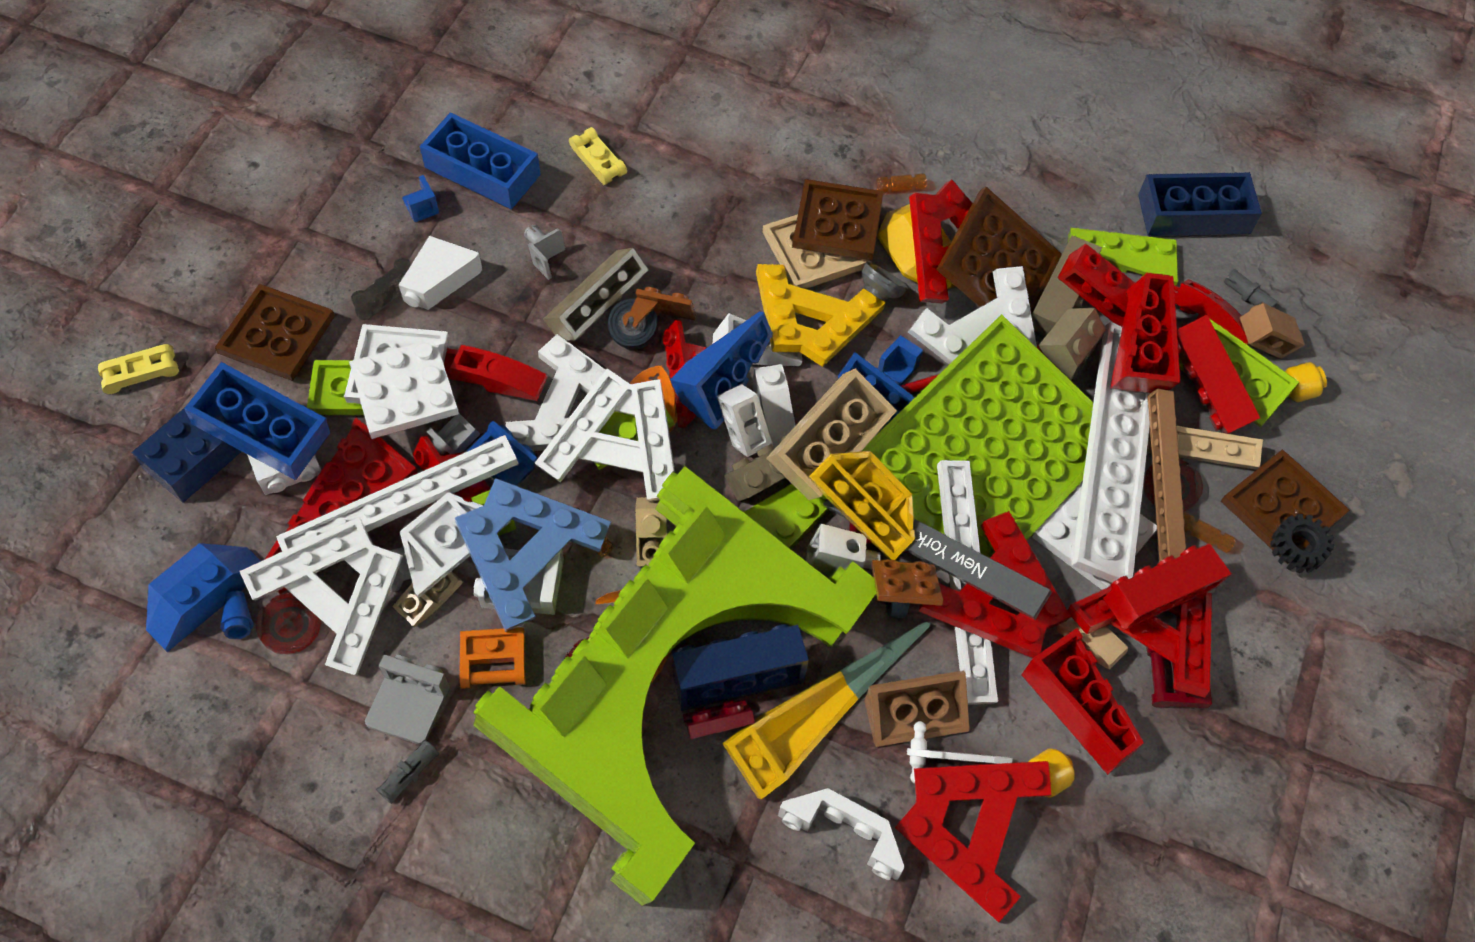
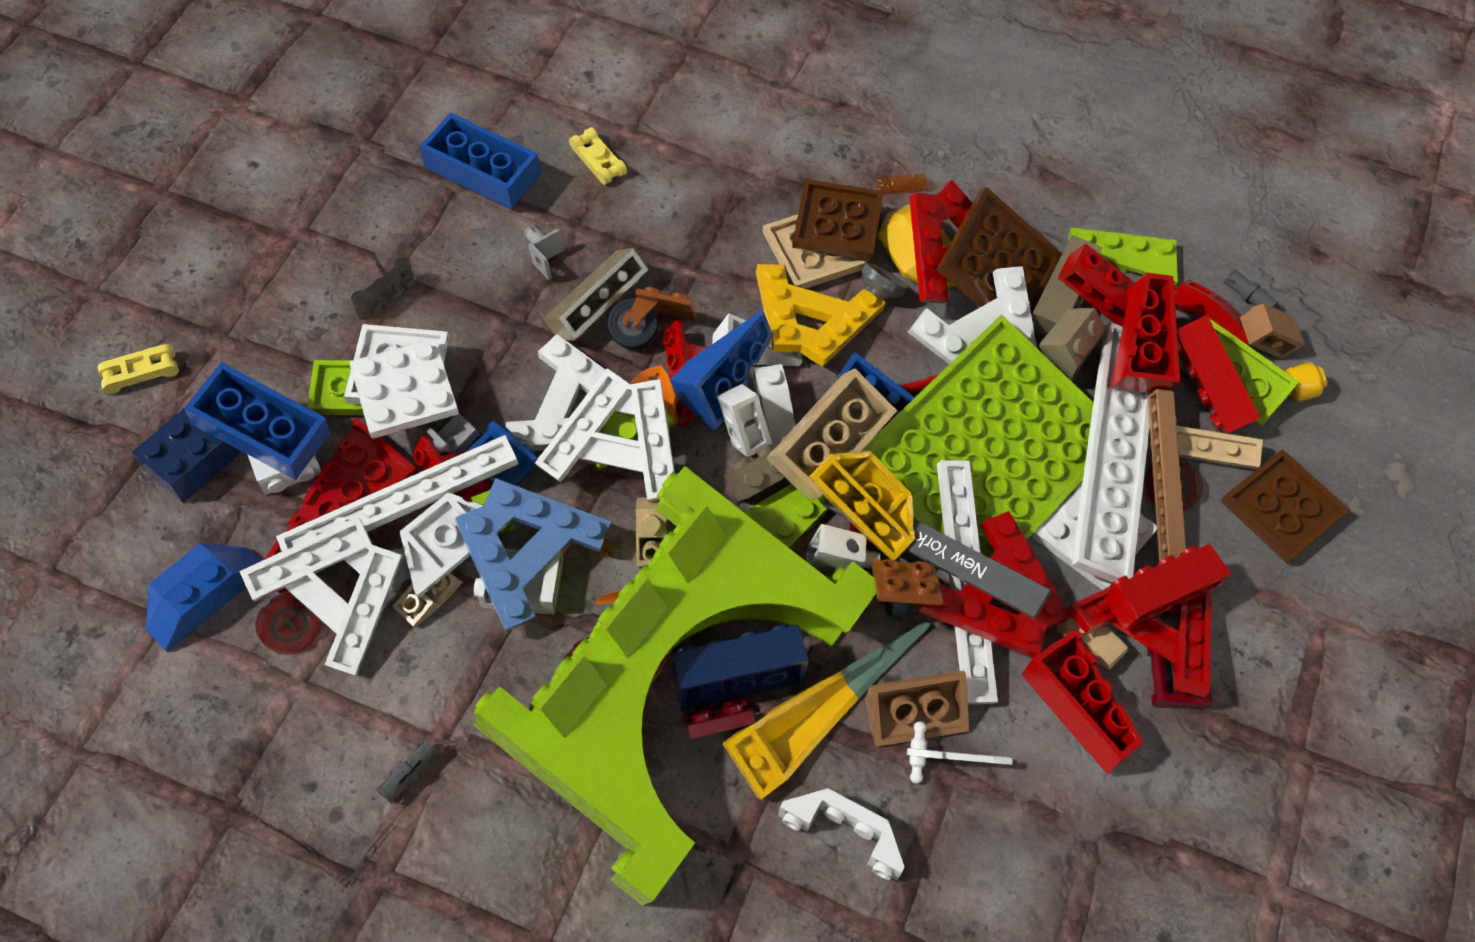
reddish brown plate [215,284,335,381] -> none
blue cone [220,591,254,639] -> none
light grey bracket [365,655,450,745] -> none
white slope [399,236,482,310] -> none
blue panel [403,175,439,222] -> none
red slope [444,345,548,401] -> none
orange plate [460,627,526,689] -> none
blue panel [878,335,923,386] -> none
red plate [895,761,1052,922] -> none
yellow head [1028,748,1075,798] -> none
dark blue brick [1138,172,1262,236] -> none
clear orange axle [1183,512,1236,553] -> none
black tyre [1270,514,1334,573] -> none

